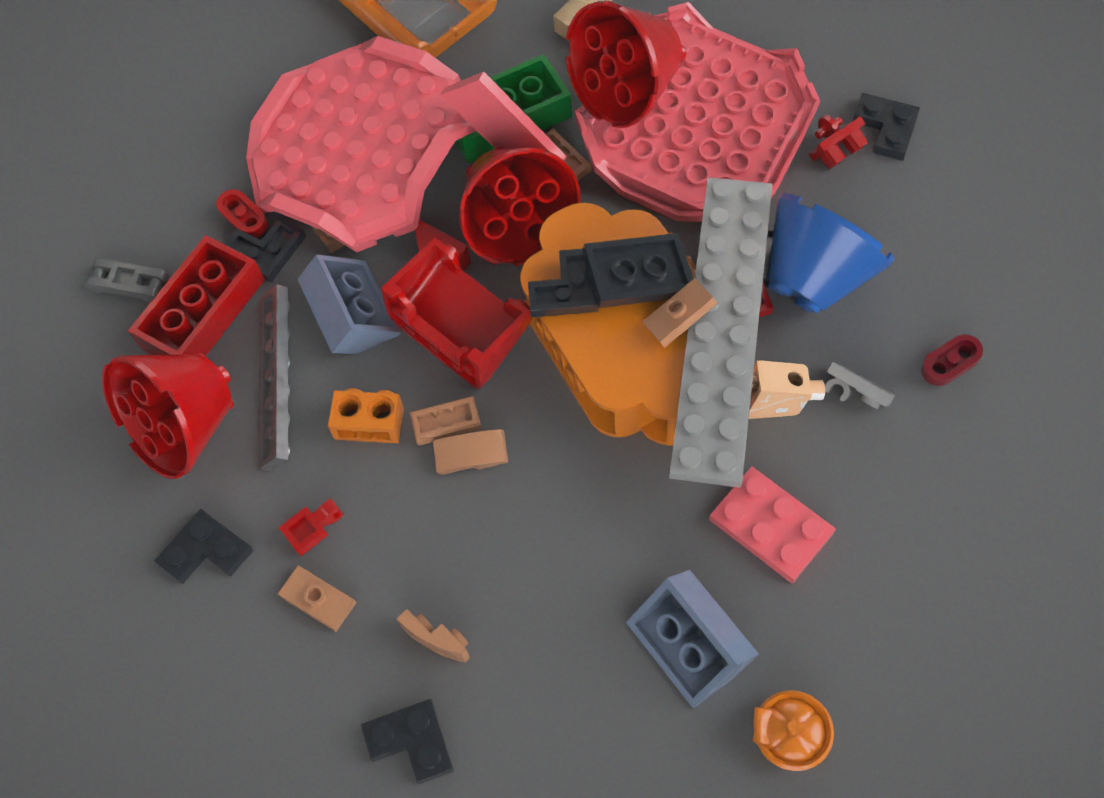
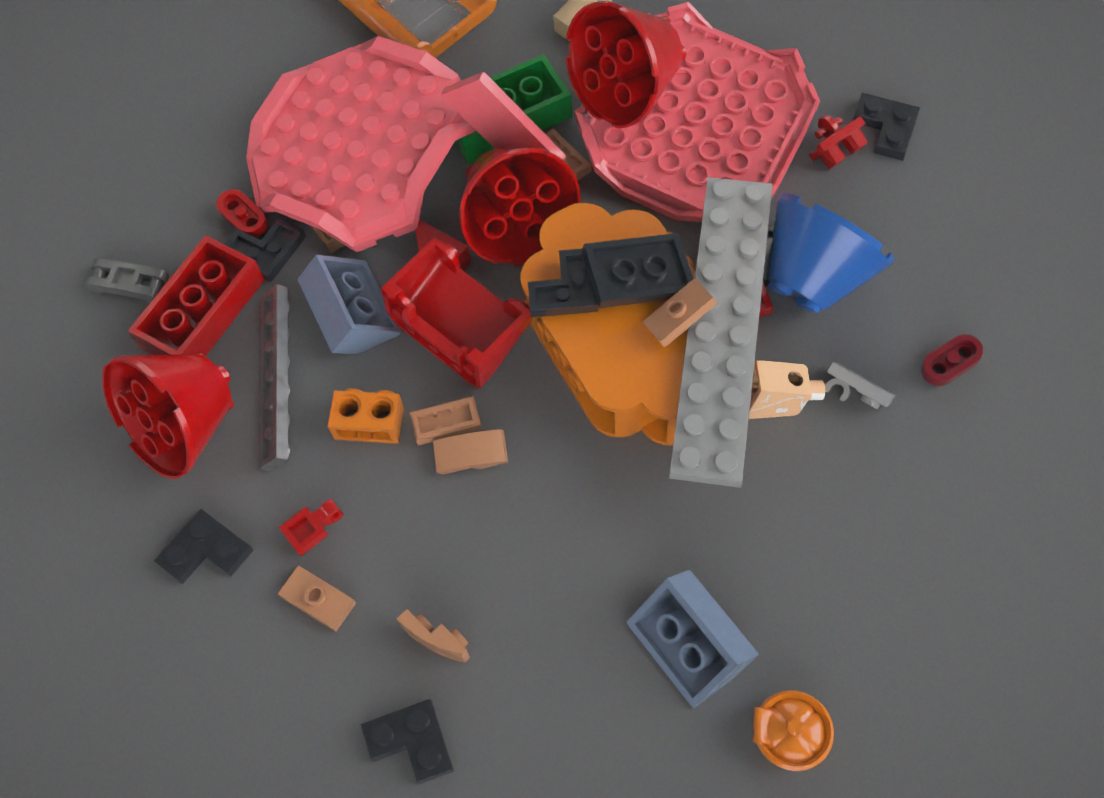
coral plate [709,466,836,584] -> none

